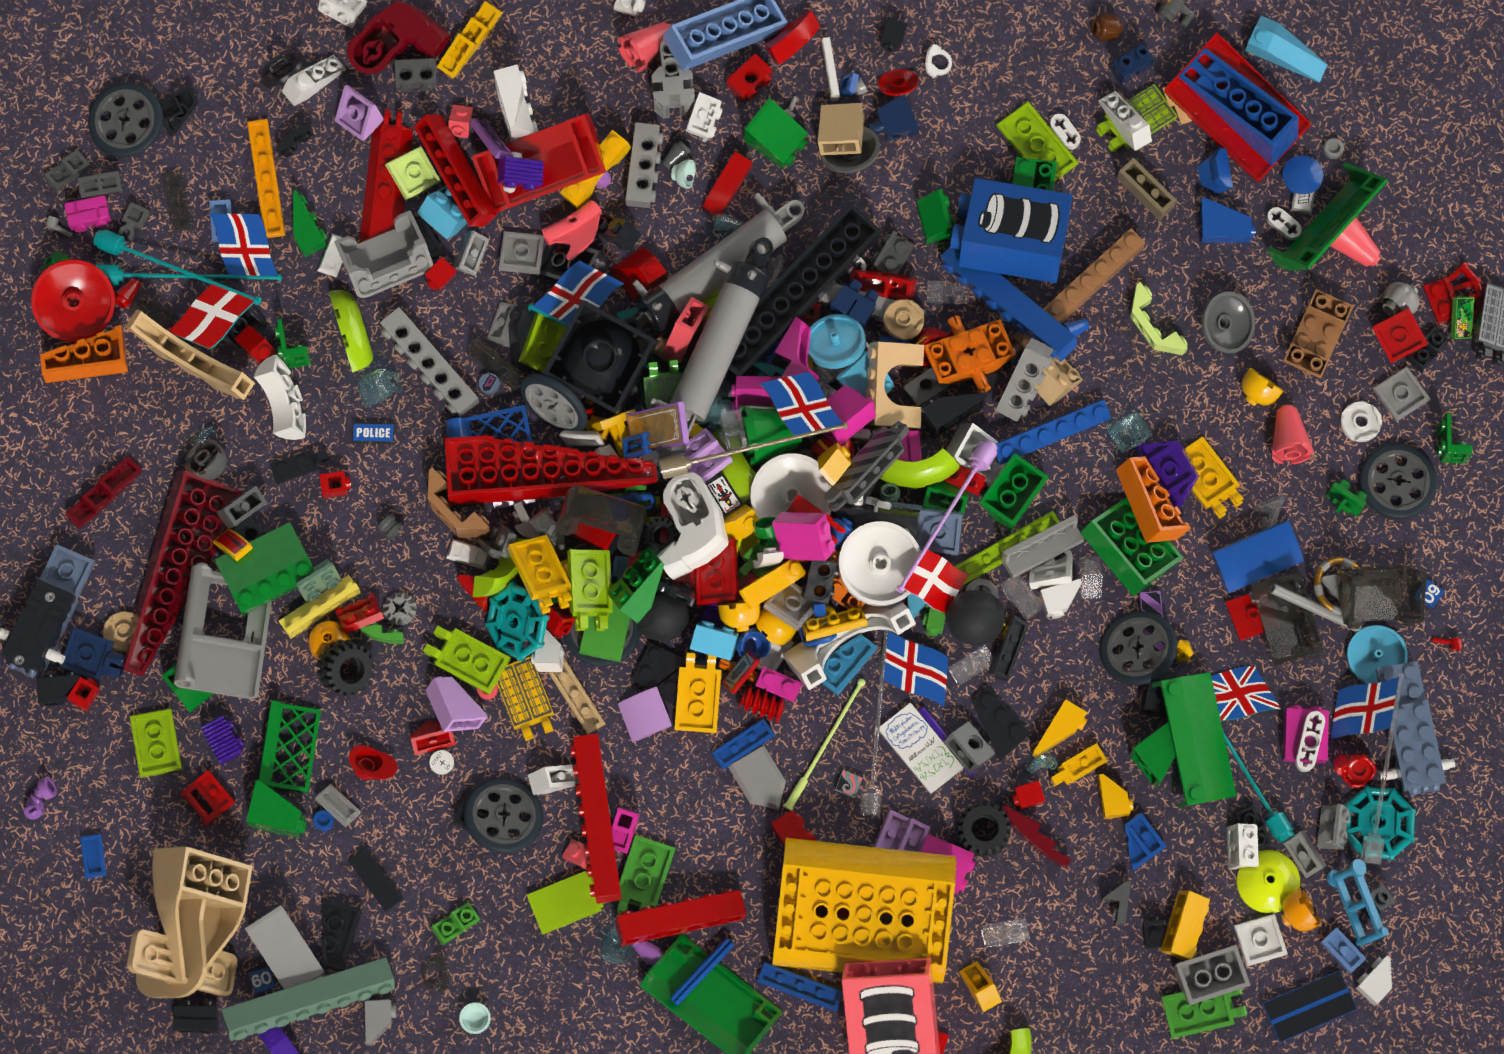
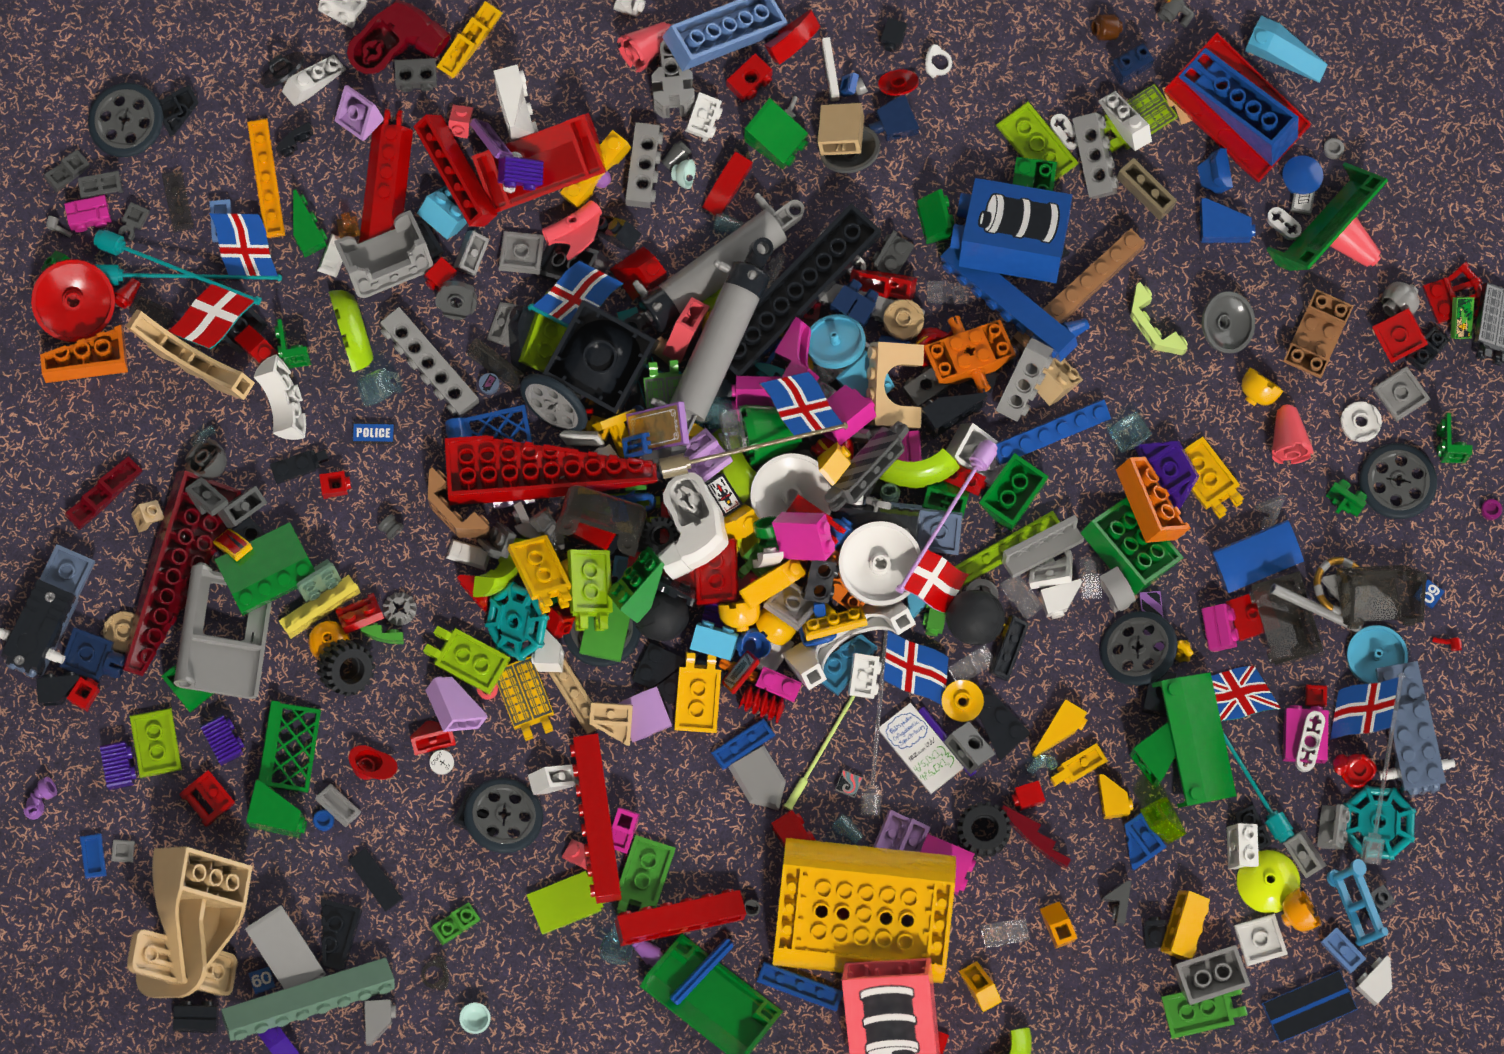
yellowish green tile [385,146,441,201] -> none
none -> dark purple brick [100,741,137,790]
none -> light grey tile [111,840,135,863]
none -> tan bracket [131,500,164,532]
none -> dark grey slope [185,477,229,516]
none -> clear orange tile [336,212,360,239]
none -> dark grey plate [435,281,477,320]
none -> tan wing [589,702,633,746]
none -> dark grey hinge [744,899,760,917]
none -> clear light blue cone [832,814,863,844]
none -> white bracket [848,653,881,699]
none -> yellow dish [942,680,984,722]
none -> light orange slope [1039,902,1077,949]
none -> light grey brick [1072,112,1119,199]
none -> light grey brick [1099,566,1136,613]
none -> clear neon green slope [1140,797,1187,844]
none -> dark pink brick [1201,604,1239,652]
none -> red tile [1305,684,1327,707]
none -> magenta tile [1481,499,1502,520]

